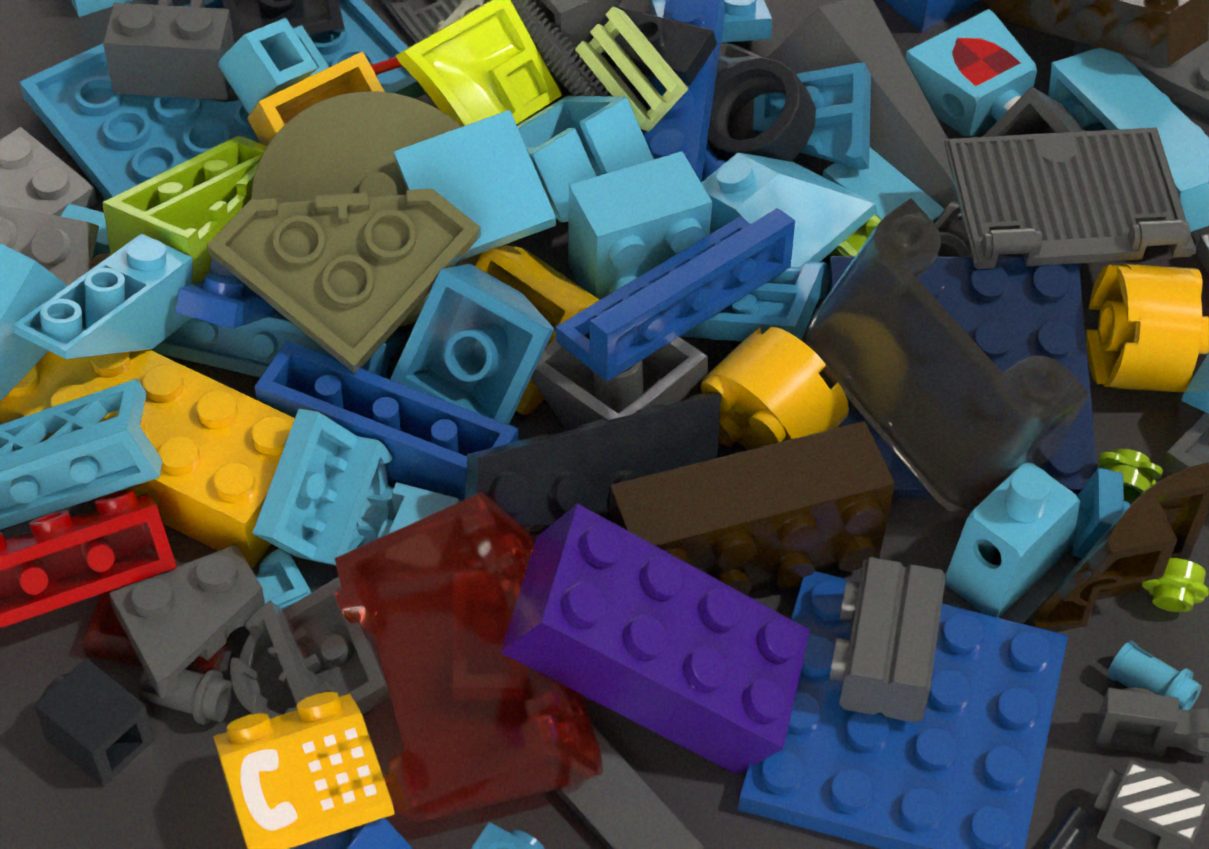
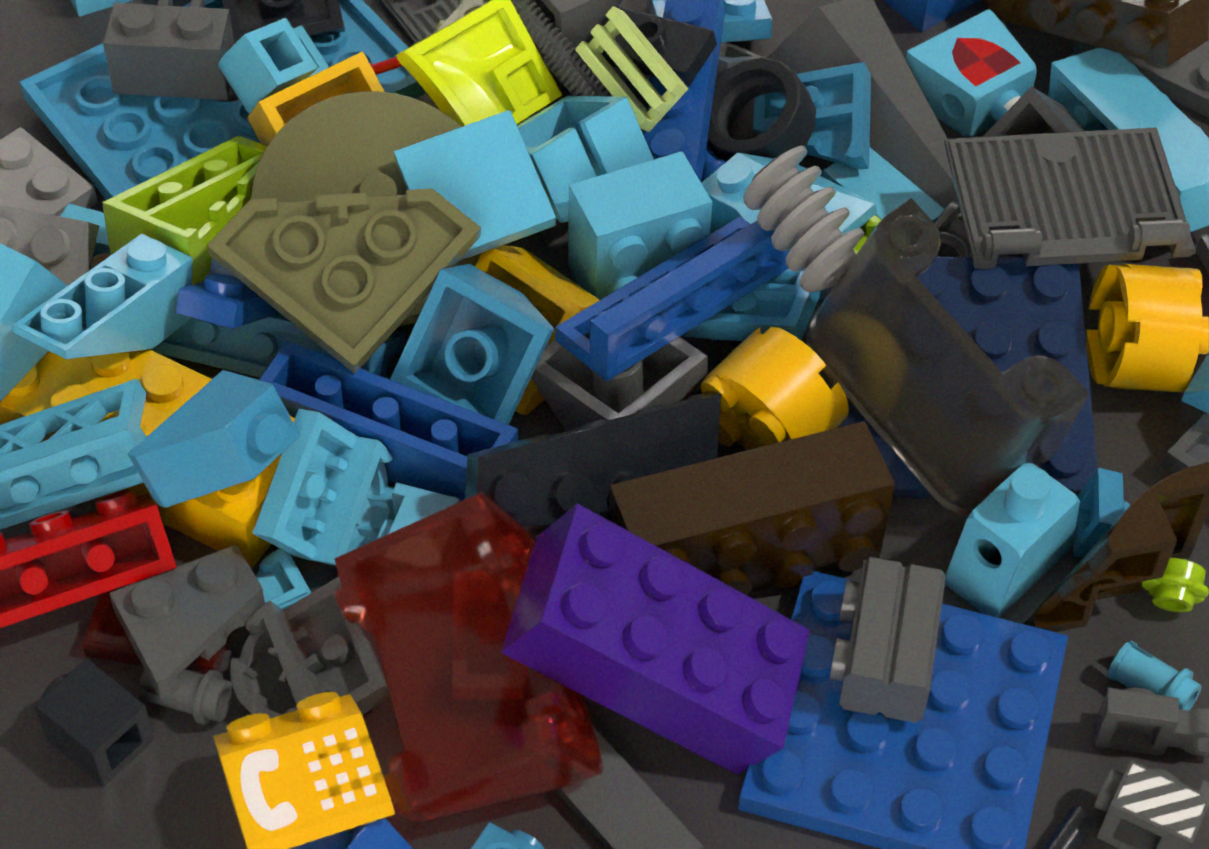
lime plate [1097,449,1163,503] -> none
none -> dark azure slope [127,370,300,508]
none -> light grey piece [743,145,875,292]

